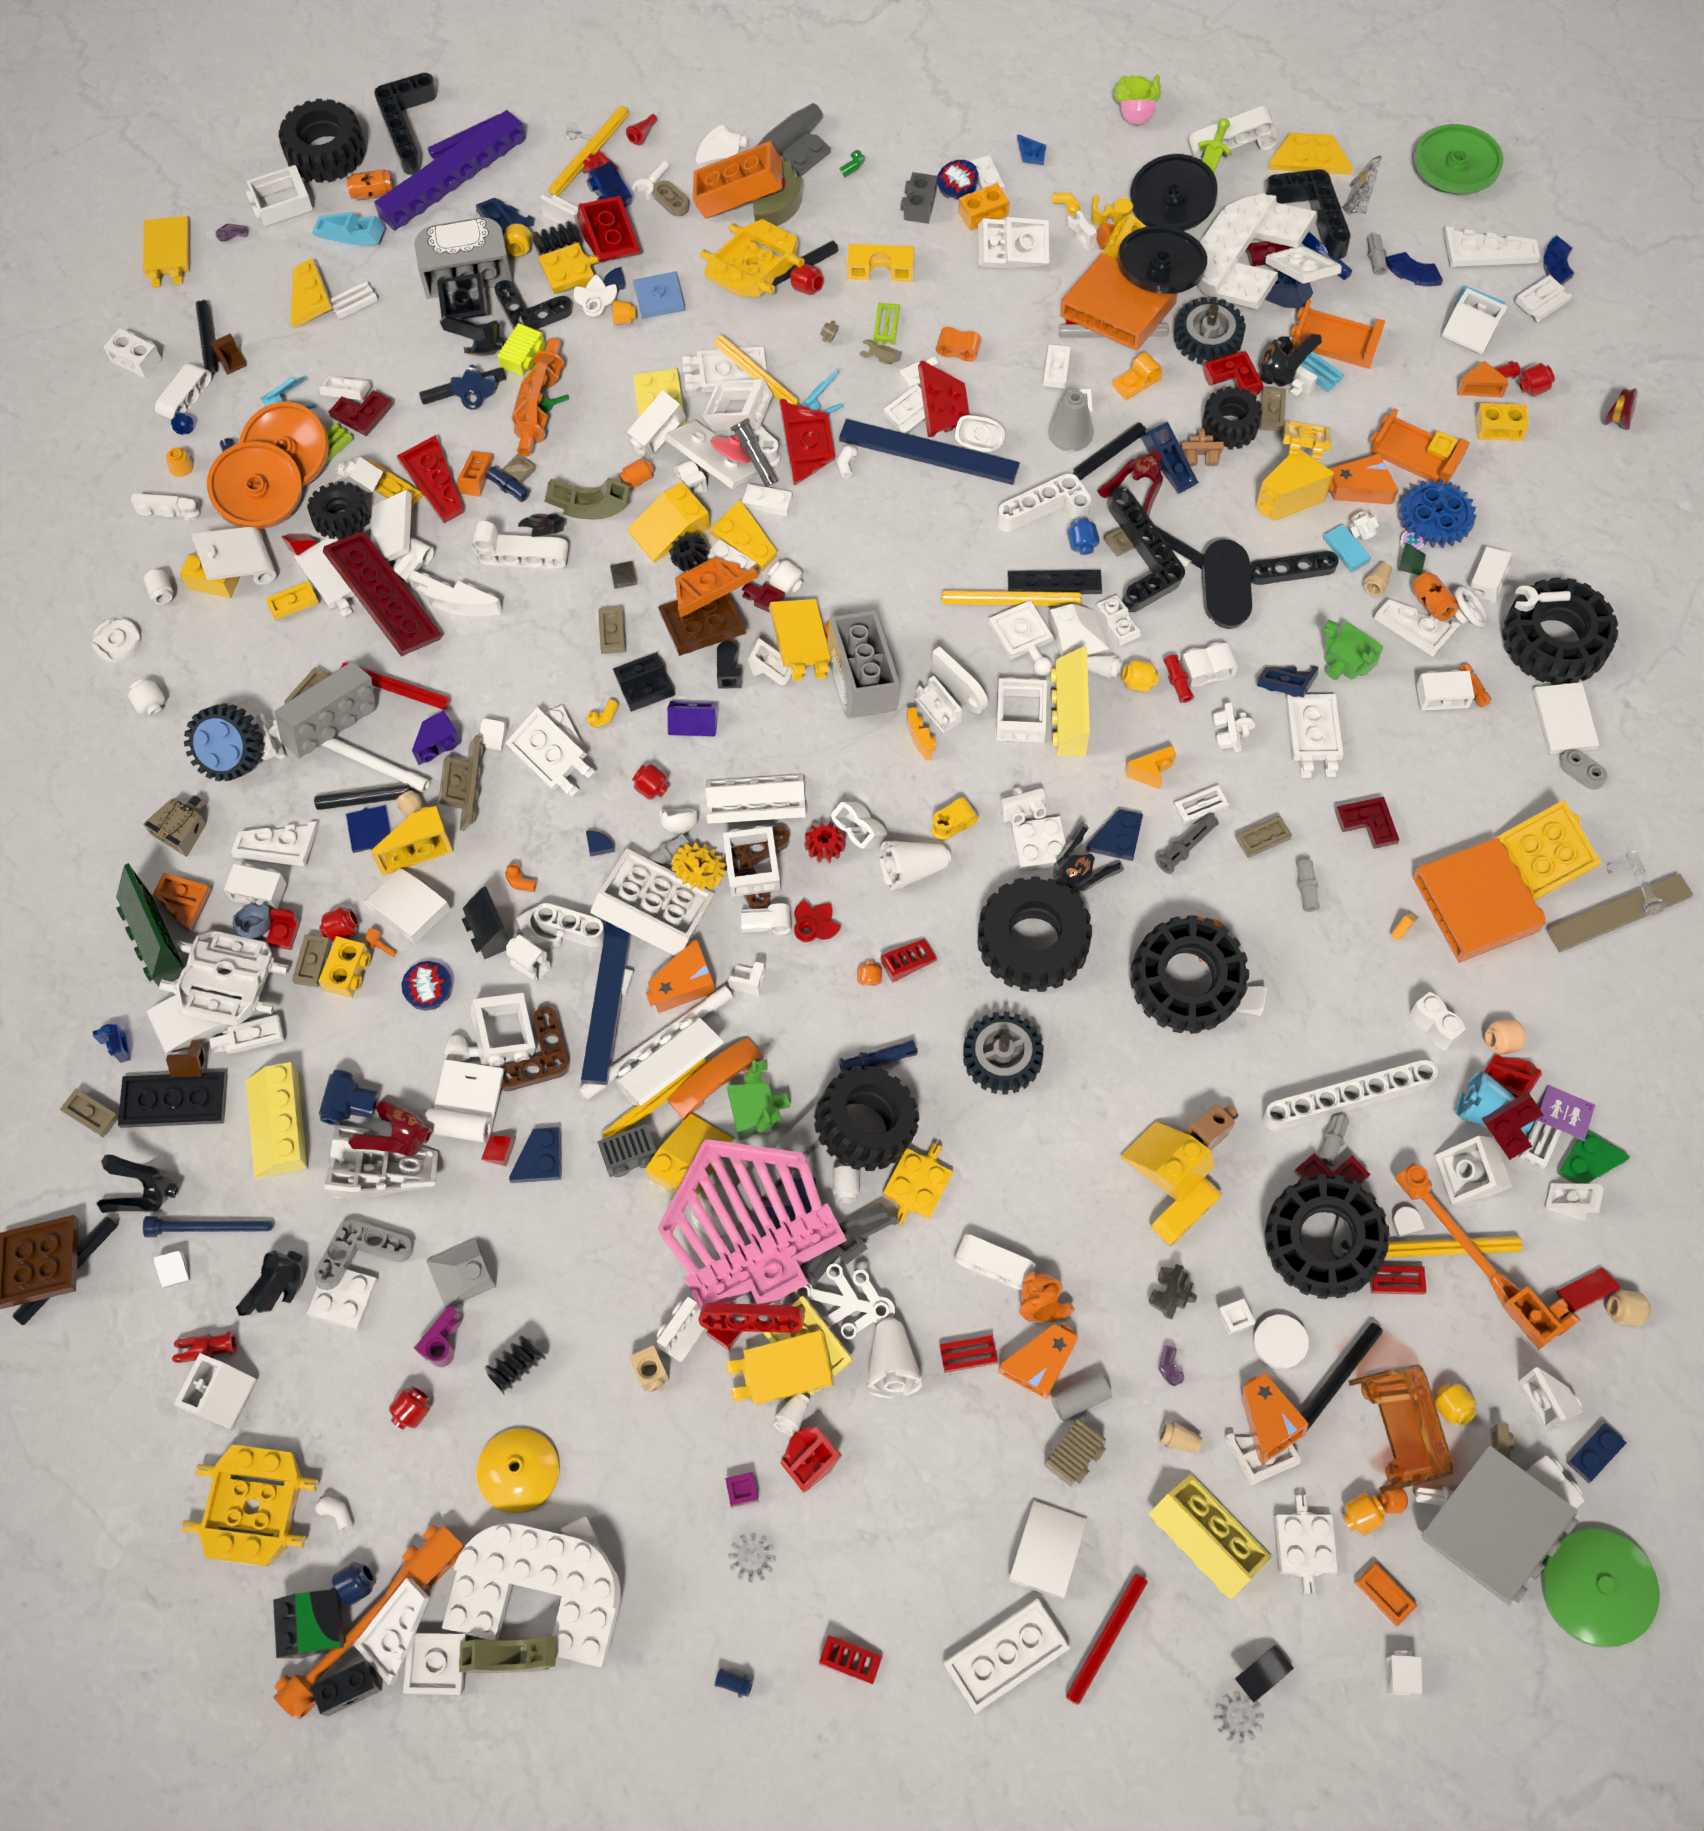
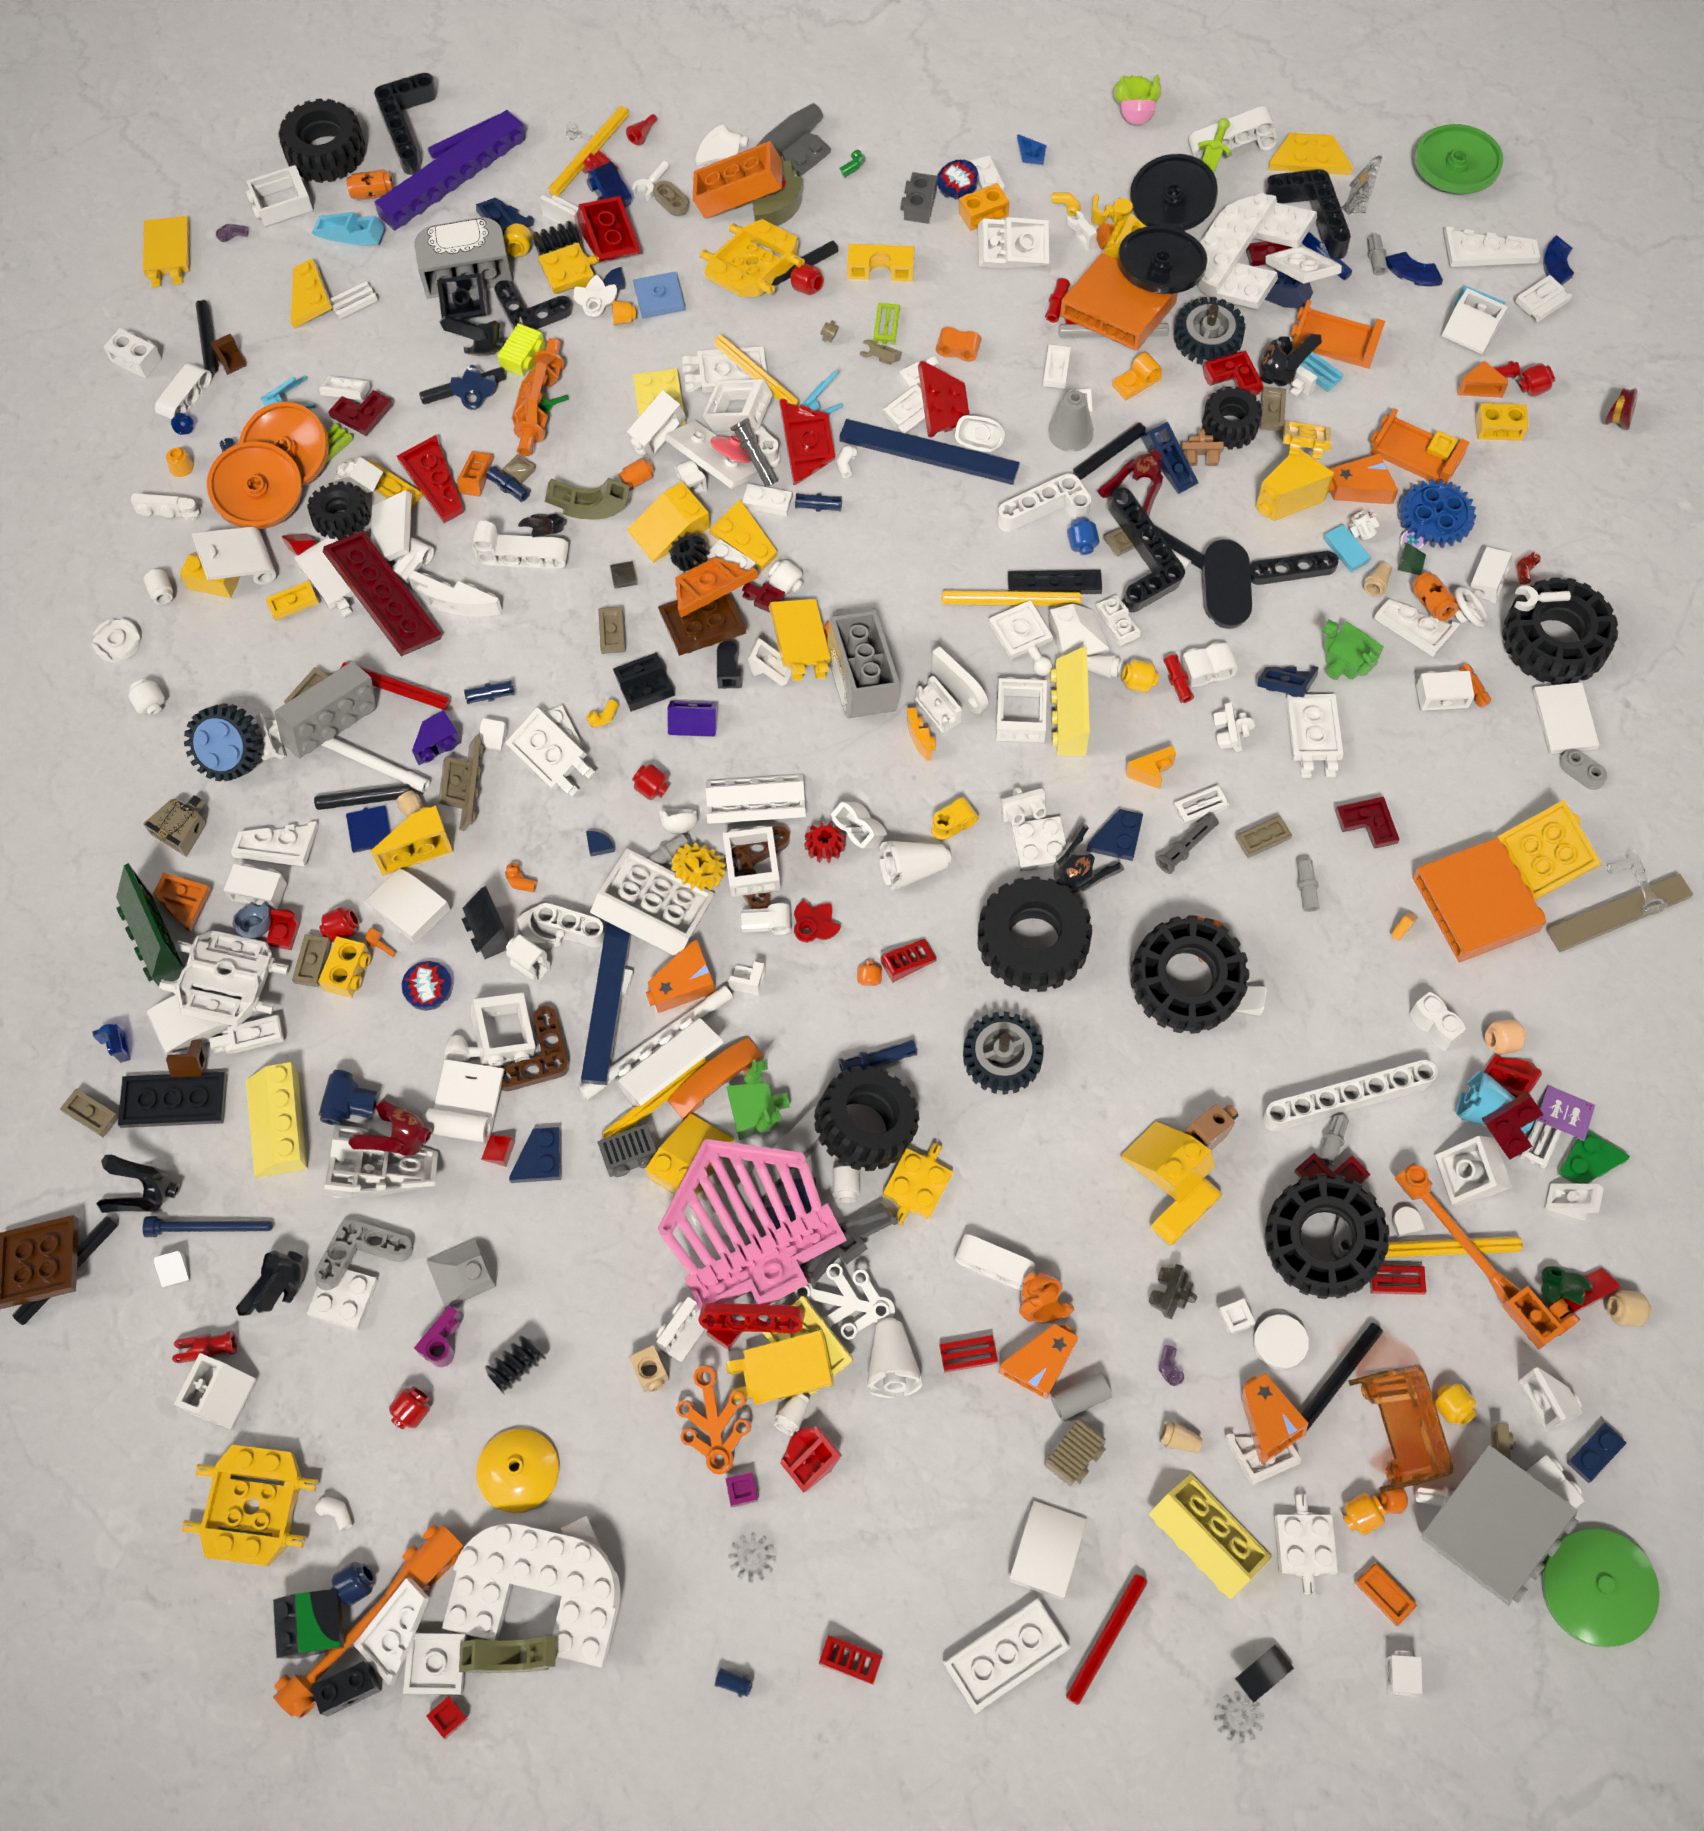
none -> red plate [426,1696,468,1740]
none -> dark blue pin [464,680,515,704]
none -> orange plant [676,1365,751,1474]
none -> dark blue pin [795,493,842,512]
none -> red pin [1045,278,1071,323]
none -> clear red arm [1517,552,1541,585]
none -> dark green plate [1541,1266,1593,1305]

